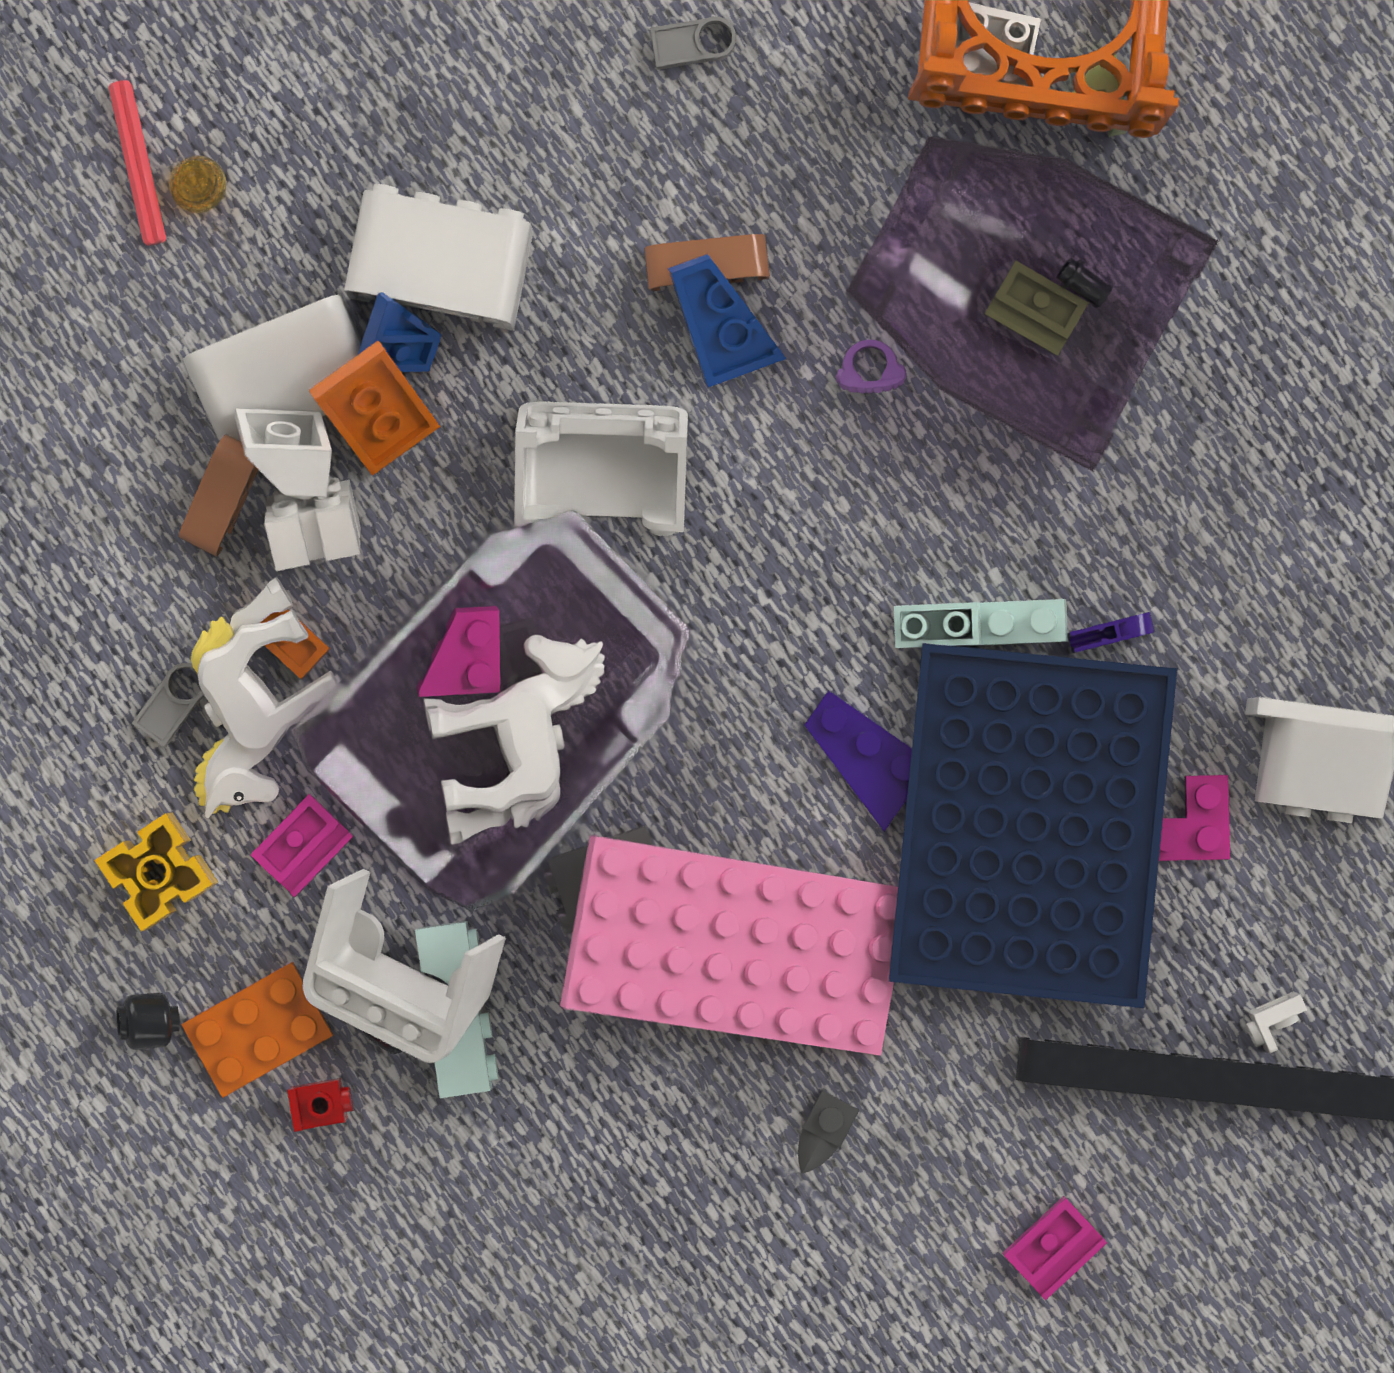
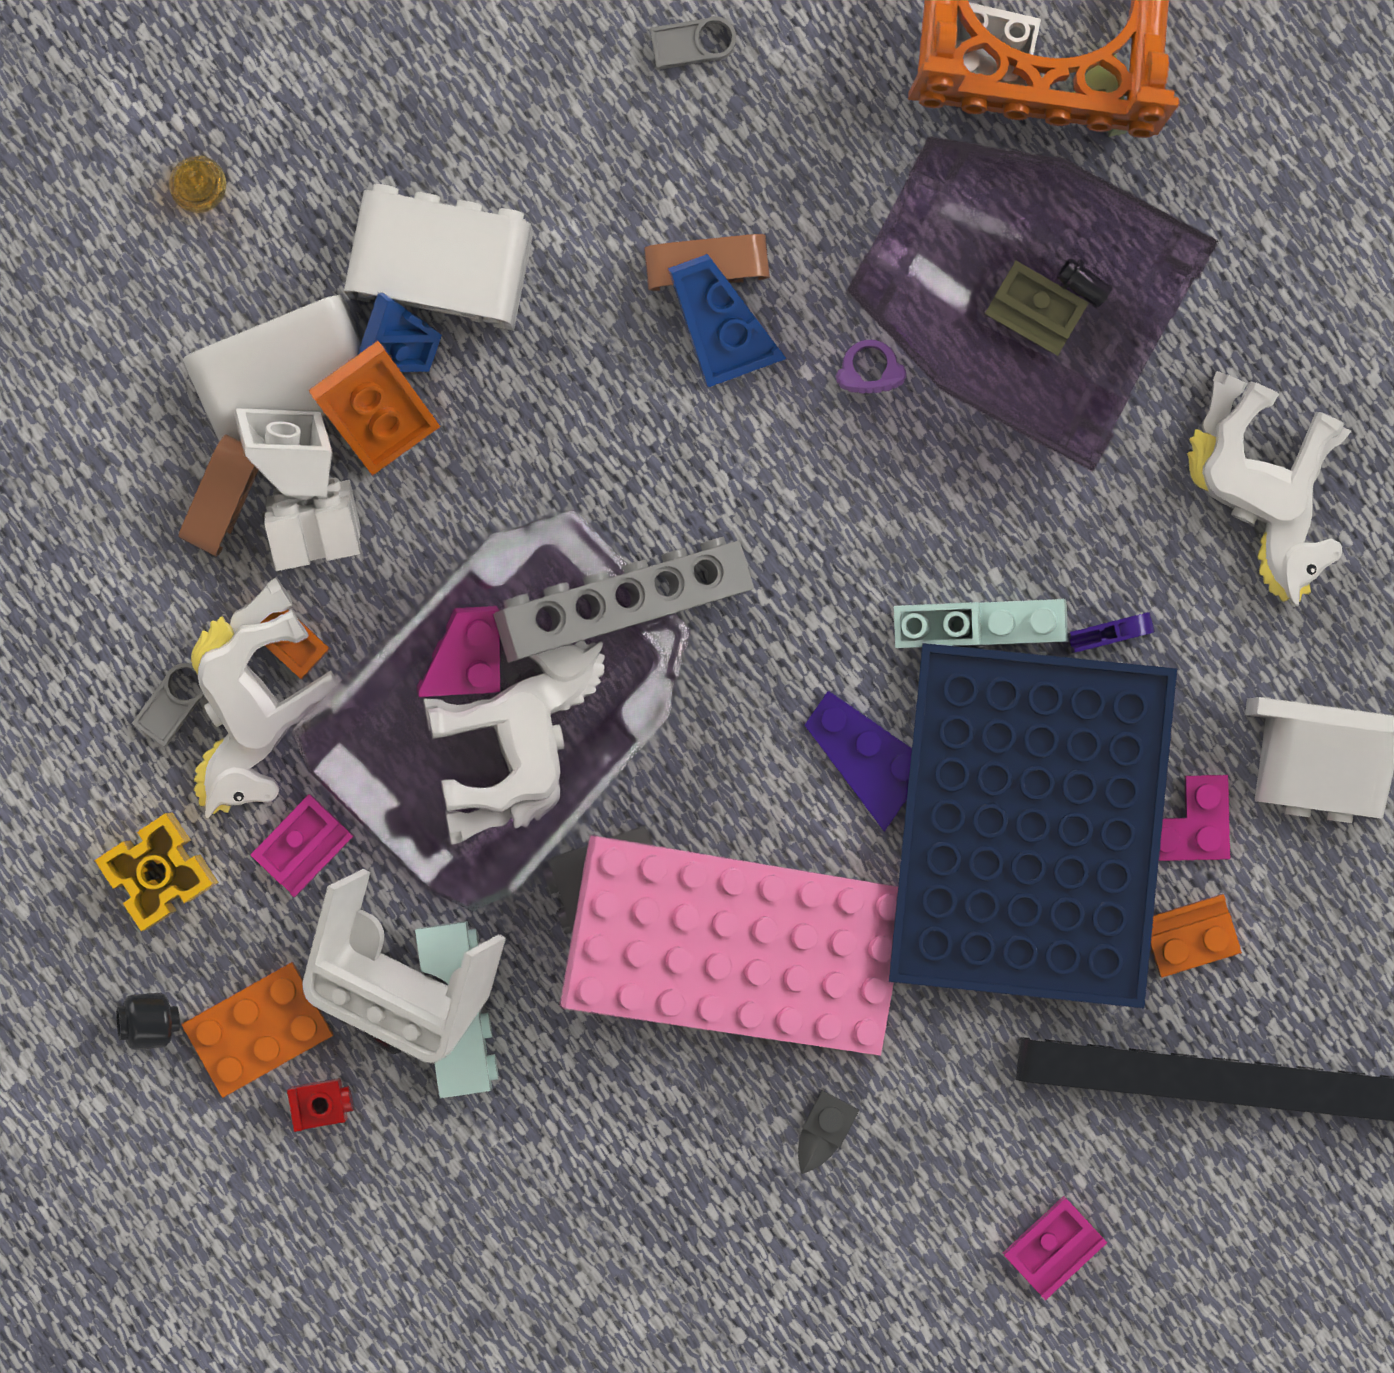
coral axle [108,80,166,245] -> none
white windscreen [514,401,688,536] -> none
white bracket [1246,991,1307,1053] -> none
none -> light grey brick [493,537,754,663]
none -> orange plate [1150,894,1242,978]
none -> white animal [1187,371,1351,607]

